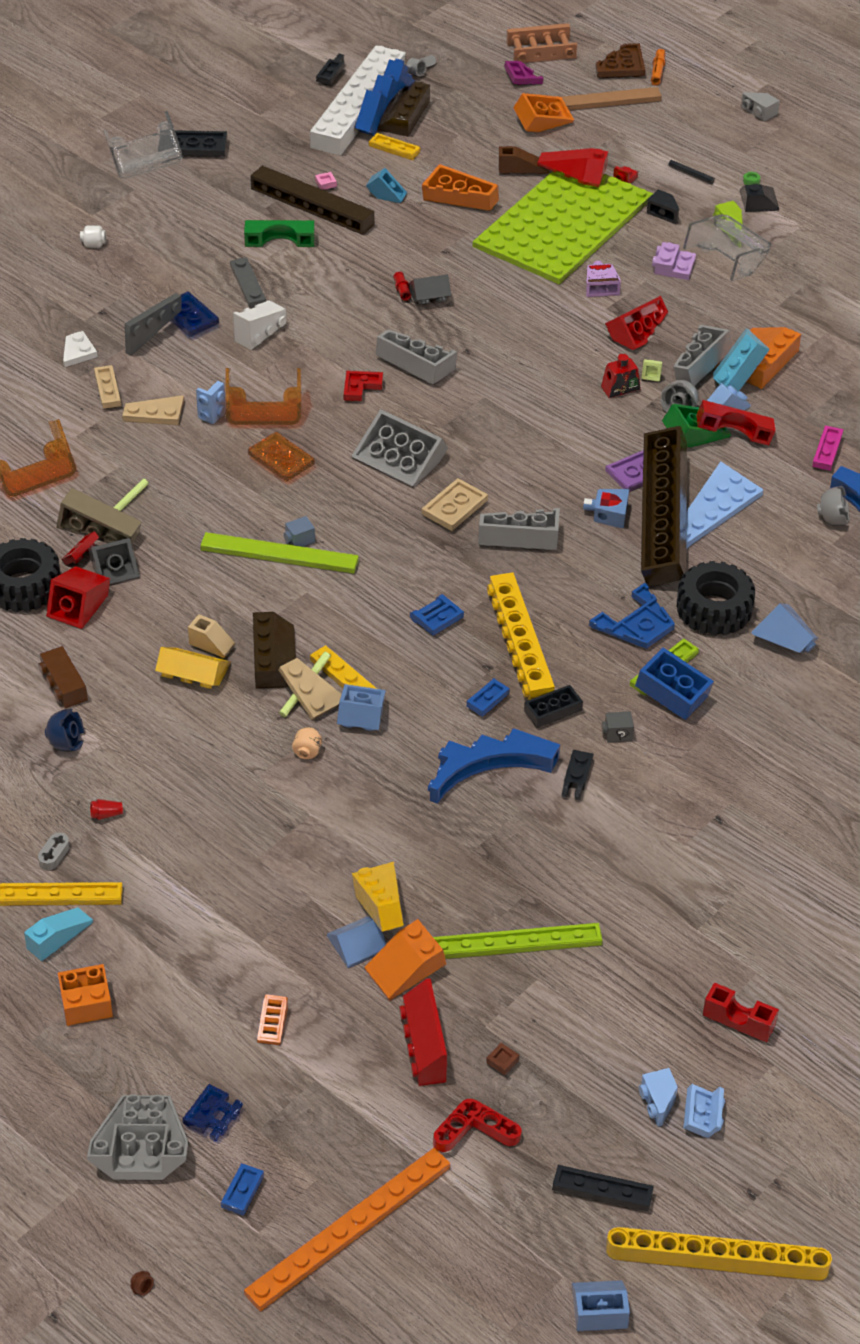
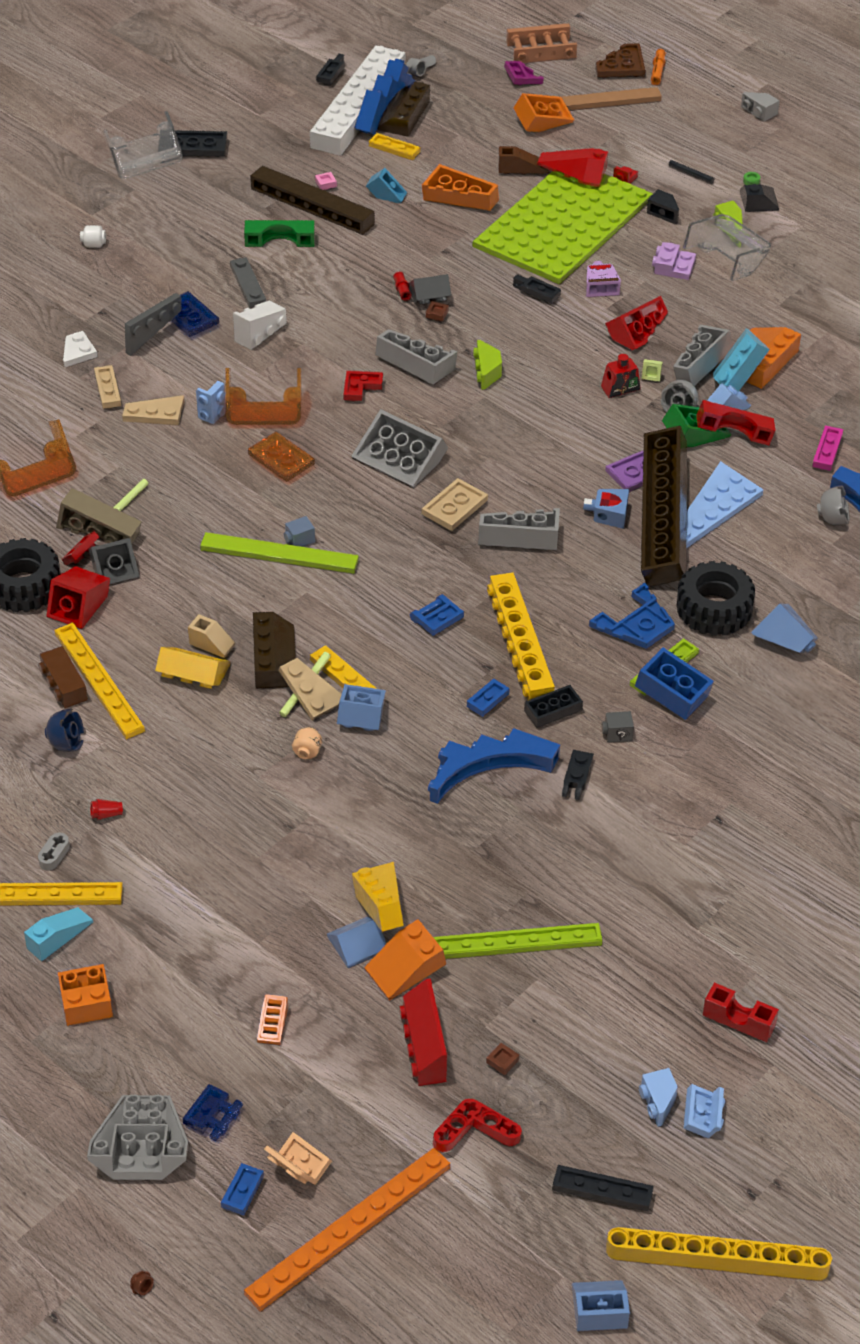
none -> yellow tile [54,623,145,740]
none -> light nougat bracket [264,1132,332,1185]
none -> copper plate [426,301,449,321]
none -> lime slope [473,340,502,390]
none -> black hinge [513,274,561,304]

